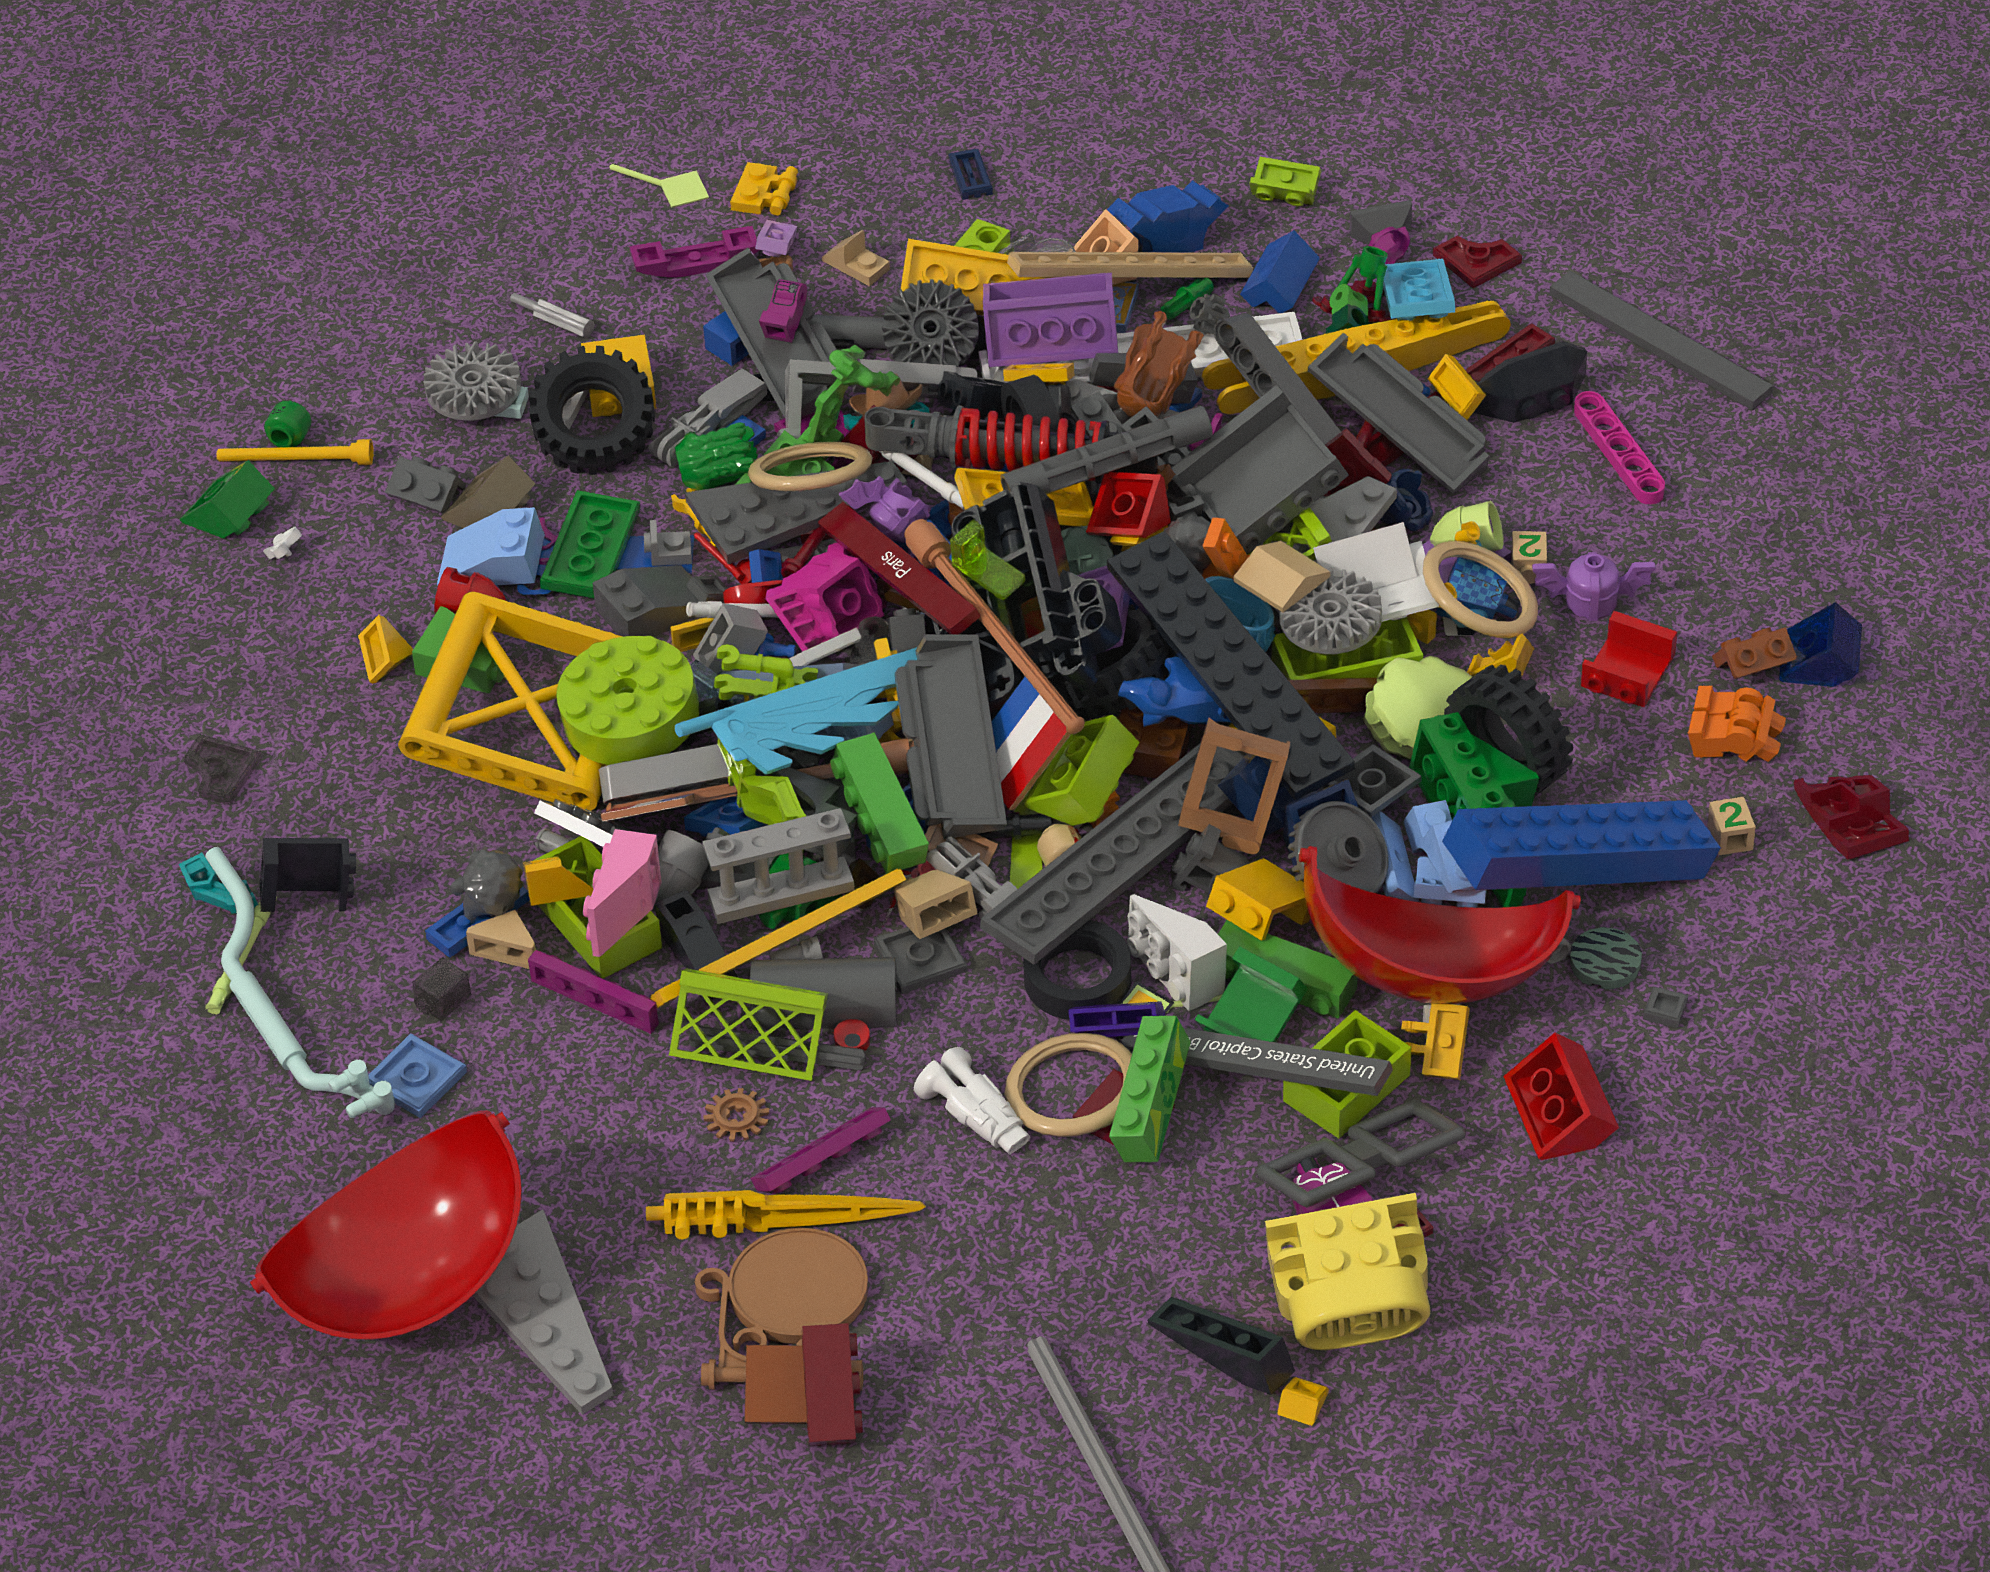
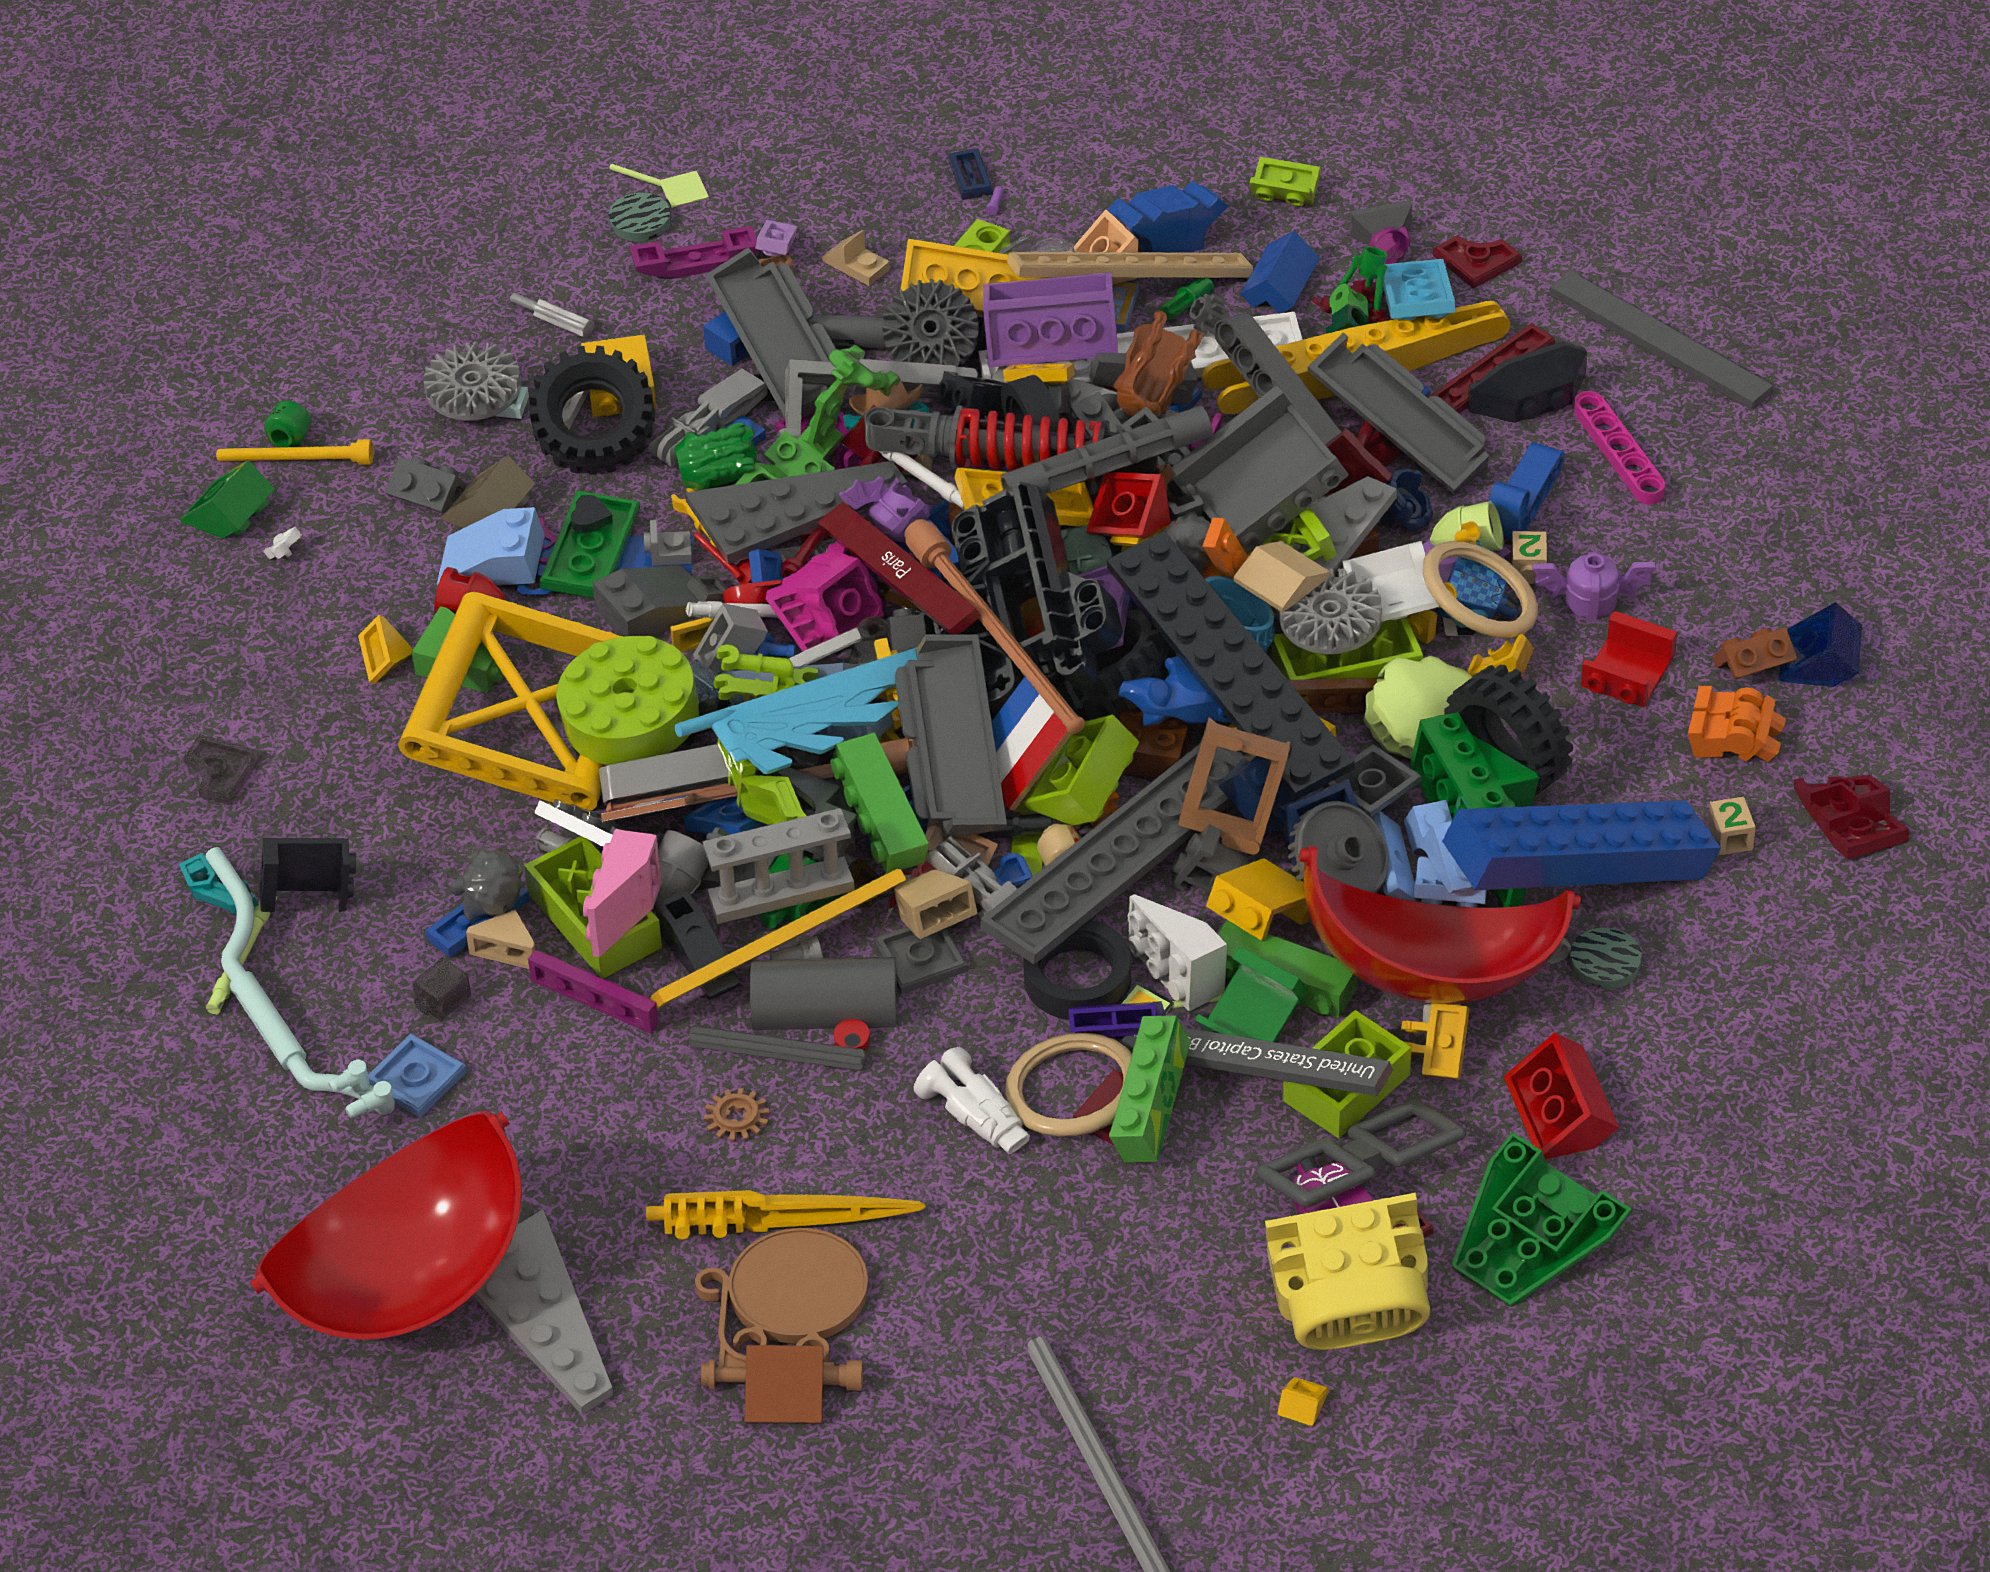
yellow slope [523,856,593,906] -> none
lime fence [669,968,828,1081] -> none
yellow plate [730,162,798,215] -> none
tan wedge [748,442,873,491] -> none
magenta plate [750,1107,891,1194] -> none
magenta leg [759,279,807,343] -> none
dark red brick [801,1323,863,1446] -> none
clear neon green bracket [950,519,1025,600] -> none
black slope [1147,1297,1295,1395] -> none
white sticker [1313,522,1418,589] -> none
yellow tile [1428,354,1486,420] -> none
dark grey tile [1643,986,1688,1028] -> none
none -> black tile [571,495,613,533]
none -> sand green tile [608,193,671,242]
none -> medium lavender piece [985,186,1004,215]
none -> blue tile [994,853,1033,889]
none -> green wedge [1451,1132,1633,1307]
none -> blue beam [1488,442,1565,541]

